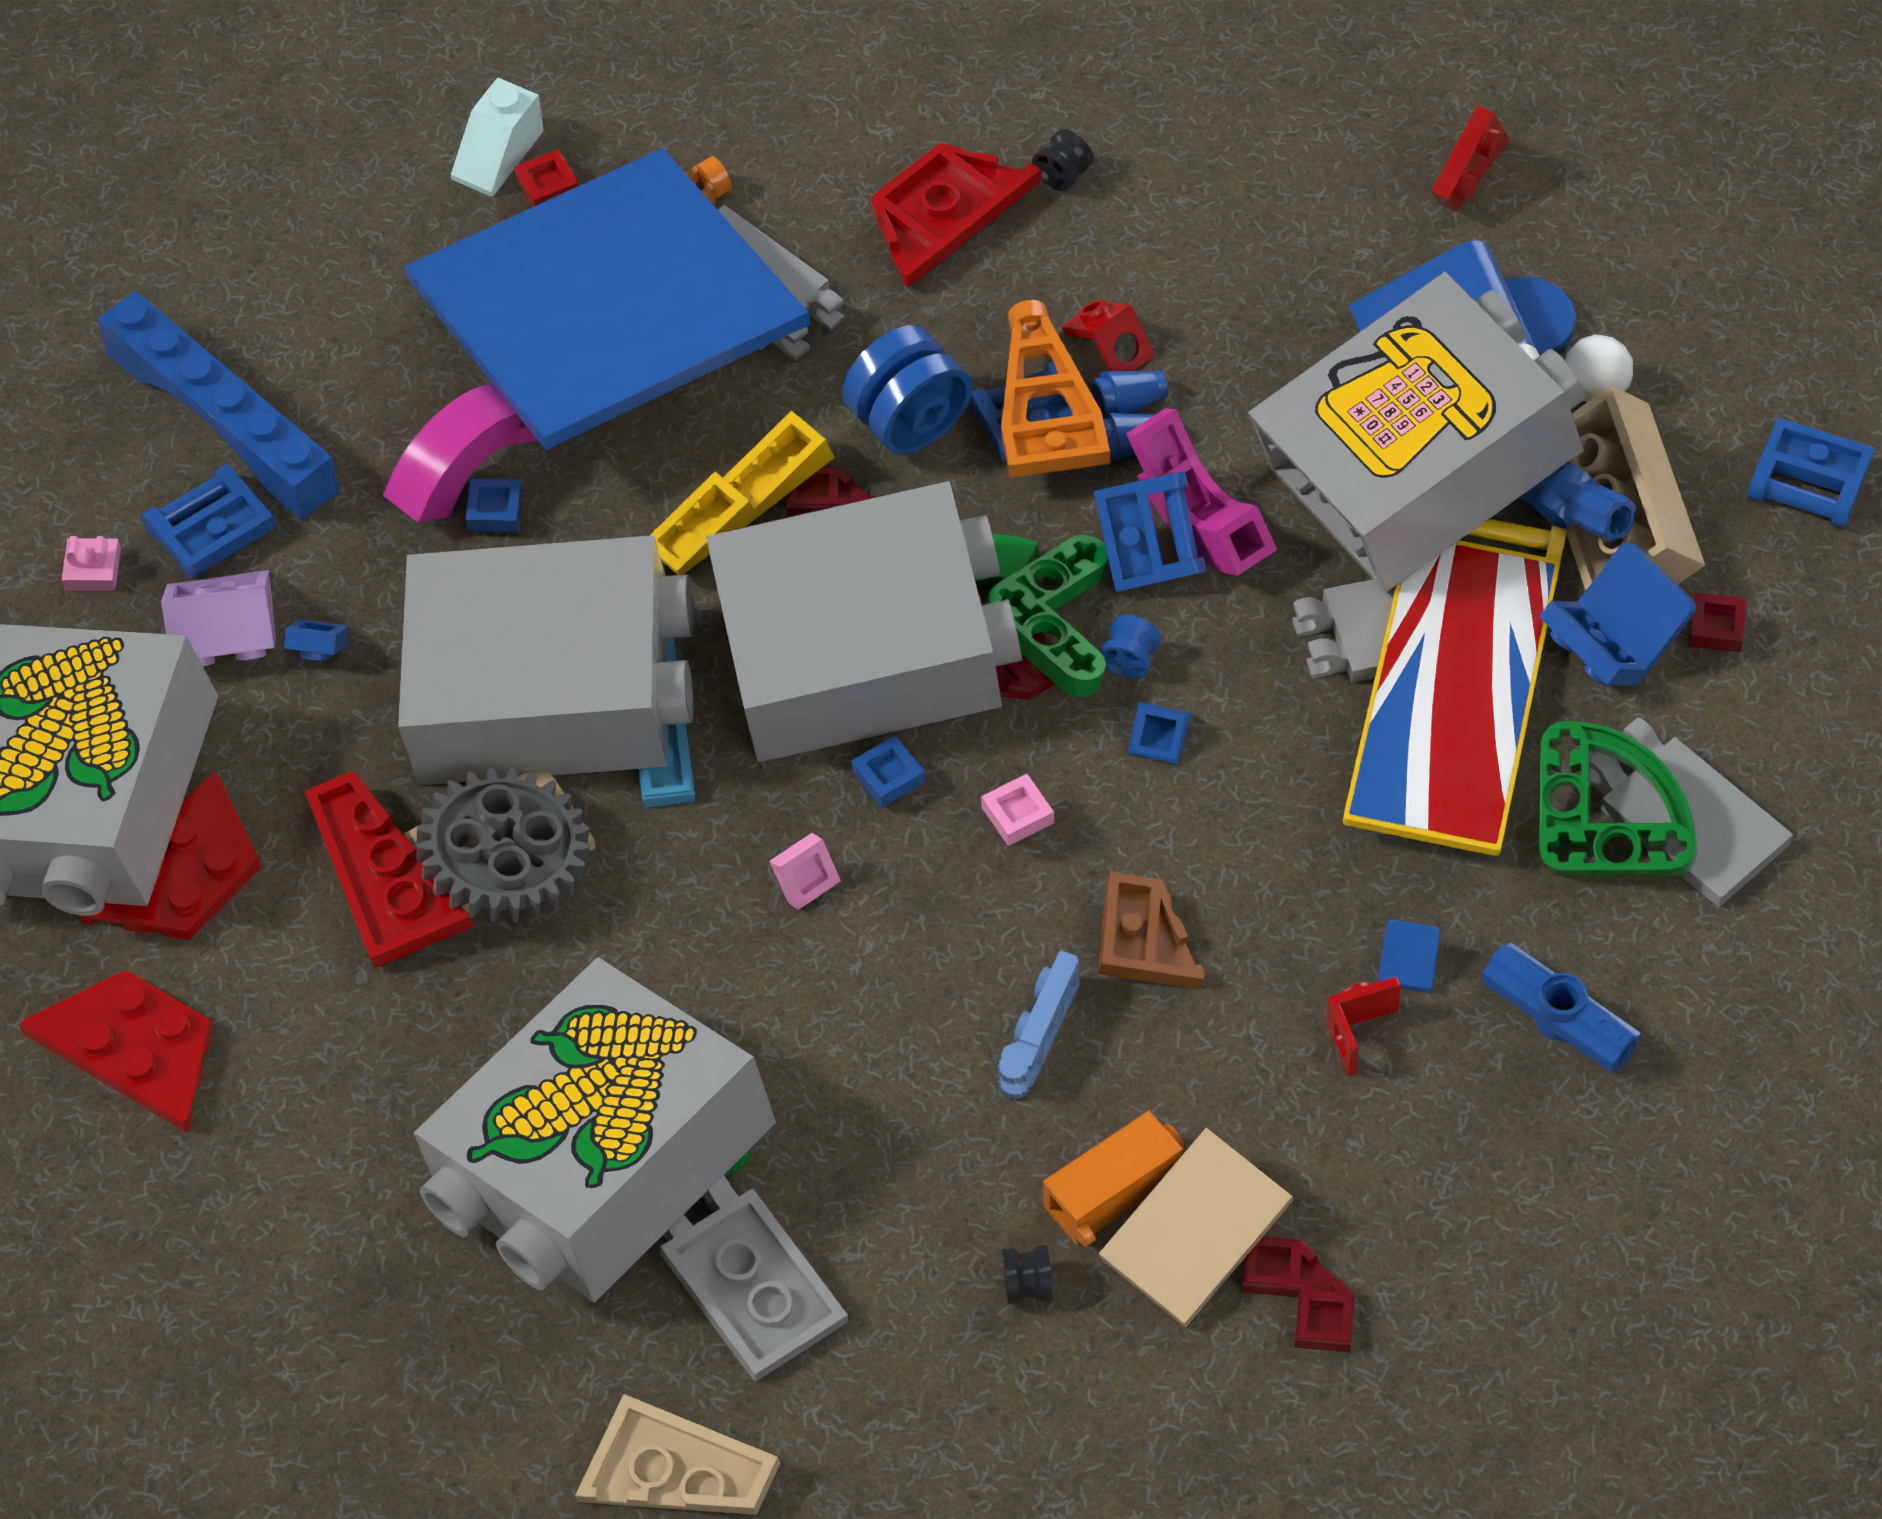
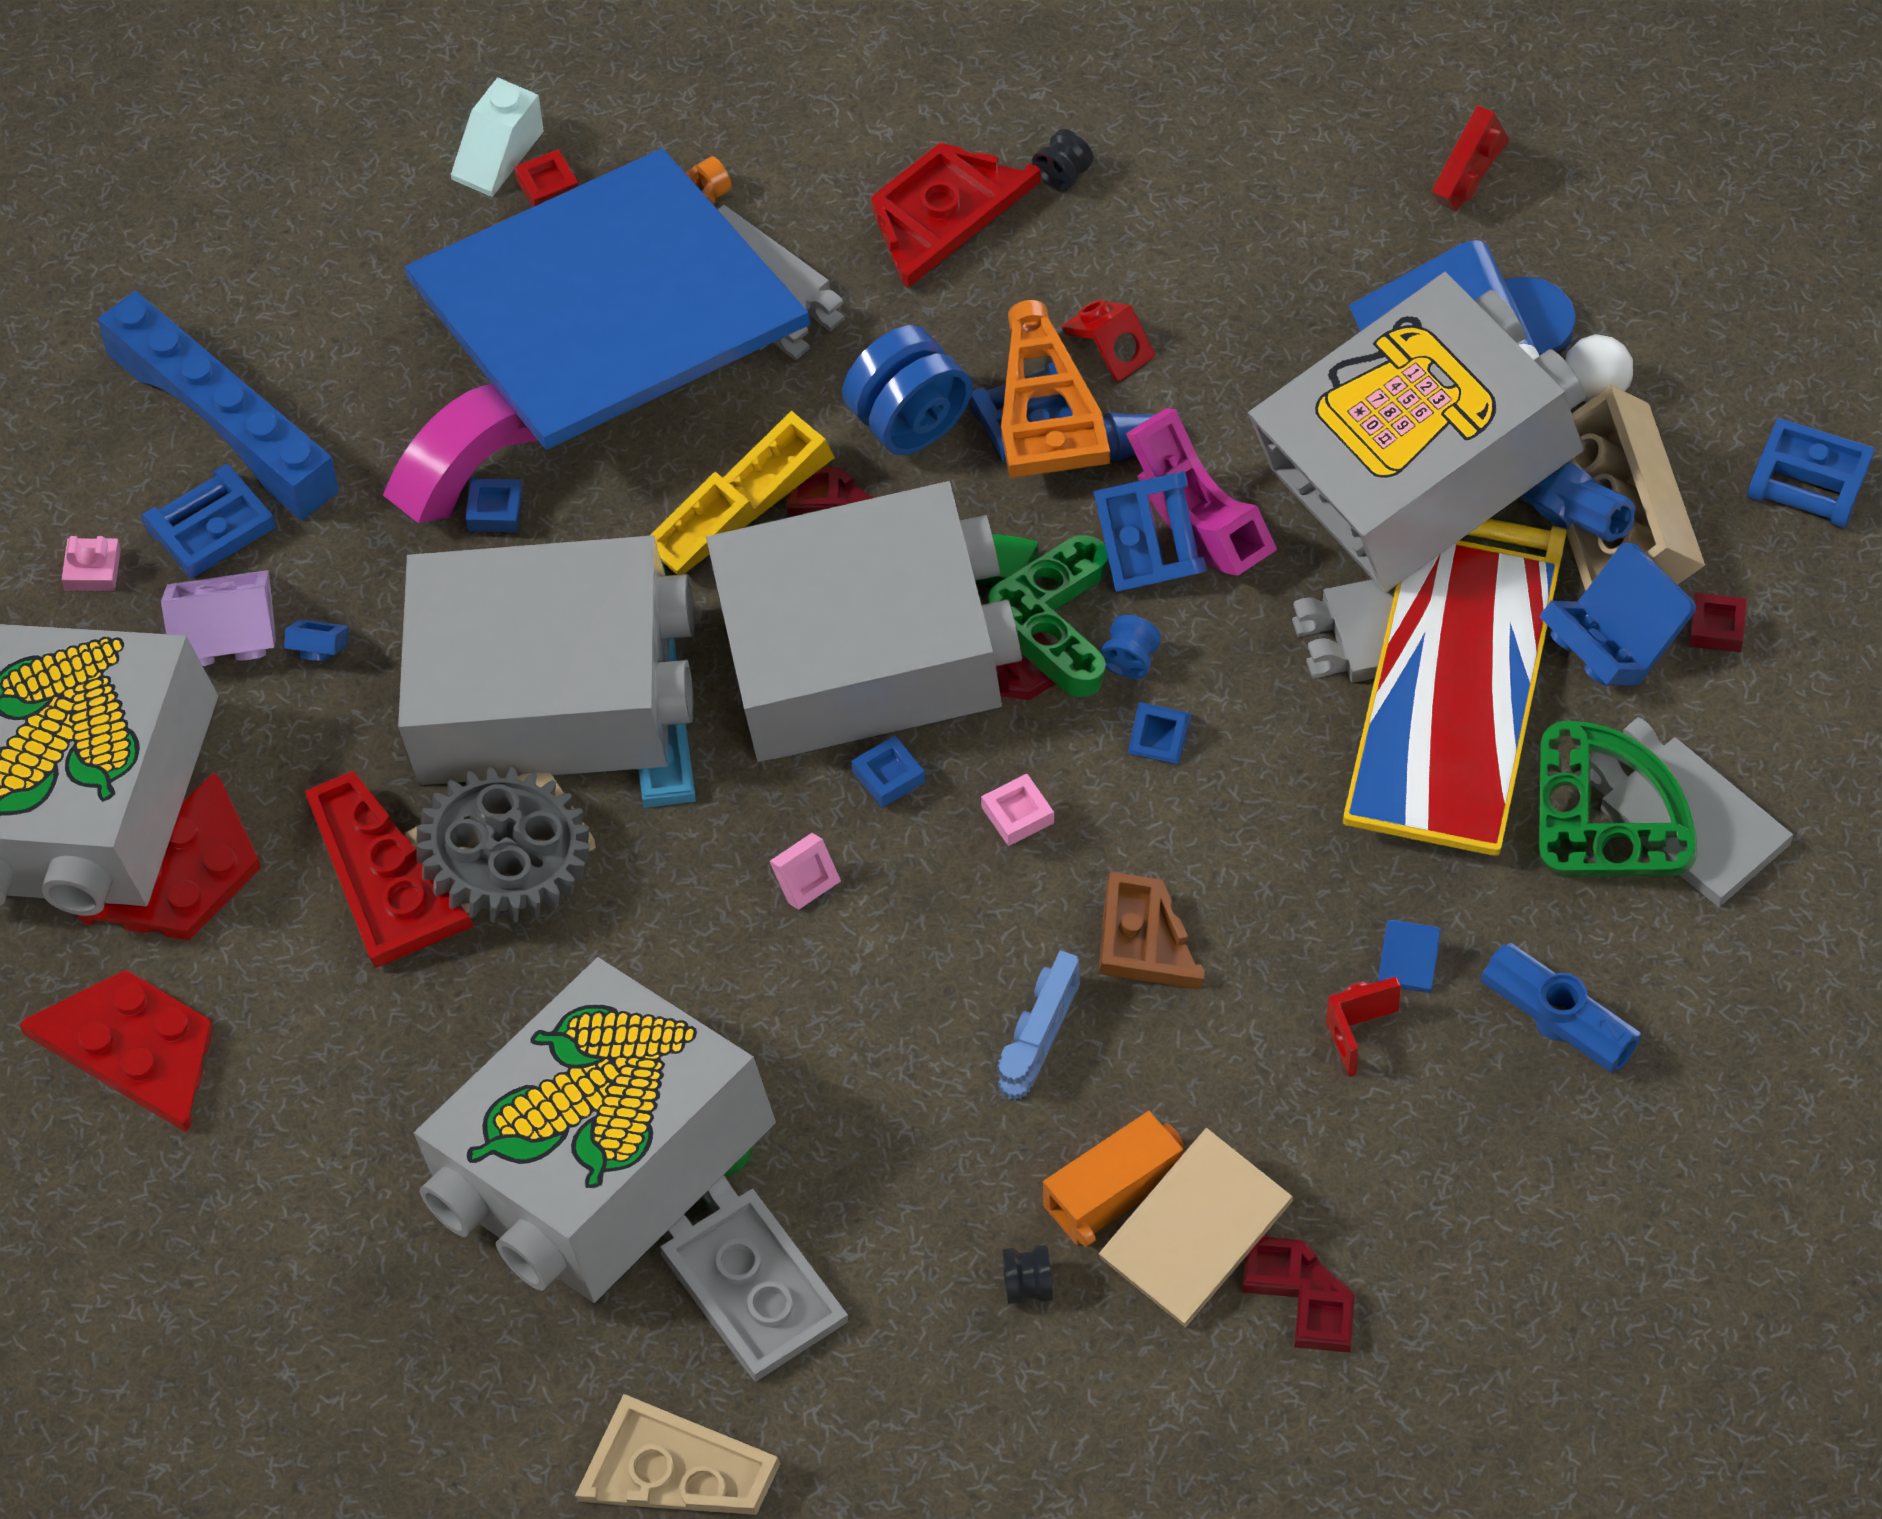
blue cone [1089,370,1168,417] -> none

